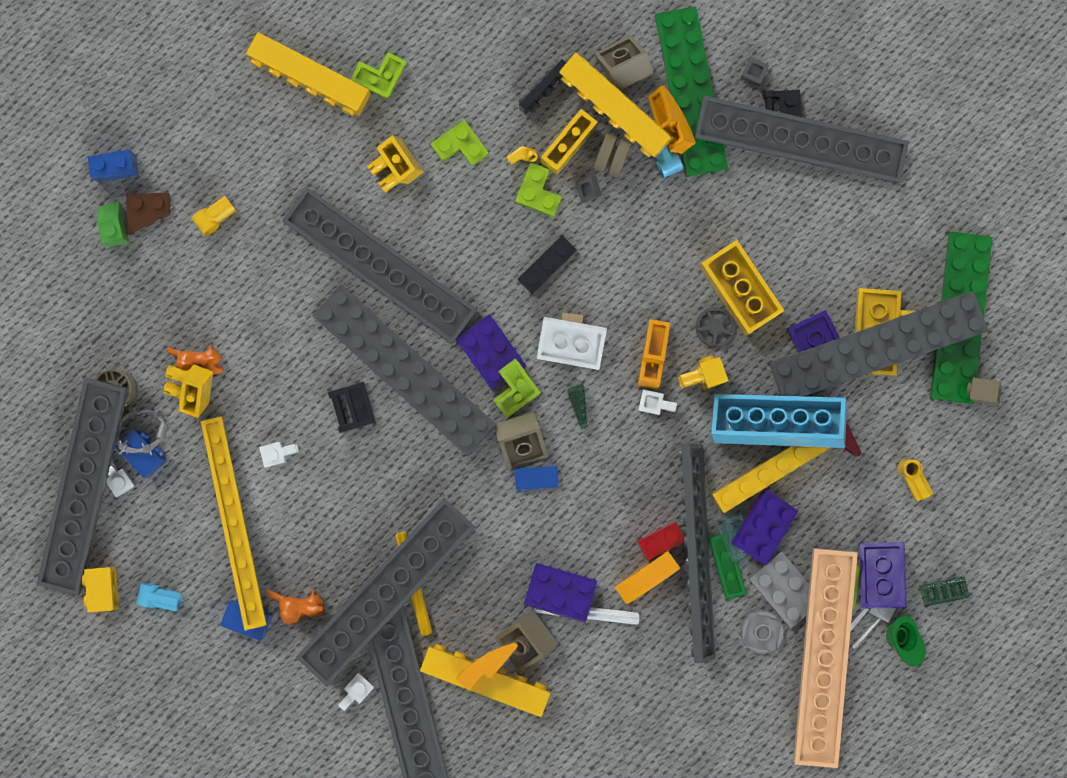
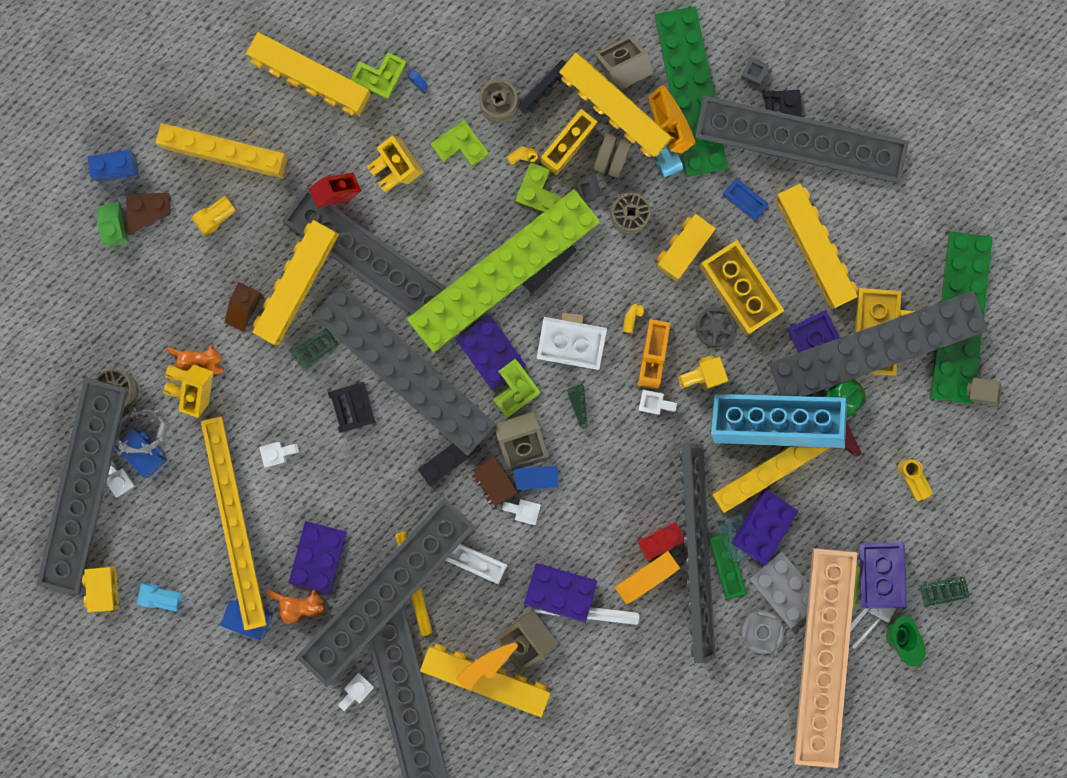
none -> yellow brick [156,123,288,179]
none -> reddish brown slope [224,282,262,332]
none -> yellow brick [252,220,339,345]
none -> dark purple plate [288,521,347,594]
none -> clear green slope [291,328,339,371]
none -> red brick [308,172,362,208]
none -> lime plate [407,189,600,353]
none -> blue tile [408,69,428,92]
none -> black plate [418,443,482,487]
none -> white tile [445,544,507,585]
none -> reddish brown brick [472,456,517,506]
none -> dark tan wheel [479,79,518,123]
none -> white plate [502,499,541,525]
none -> dark tan wheel [611,192,651,235]
none -> yellow arm [622,303,644,333]
none -> yellow brick [656,214,716,282]
none -> blue tile [723,178,769,221]
none -> yellow brick [775,183,858,310]
none -> green piece [826,379,866,417]

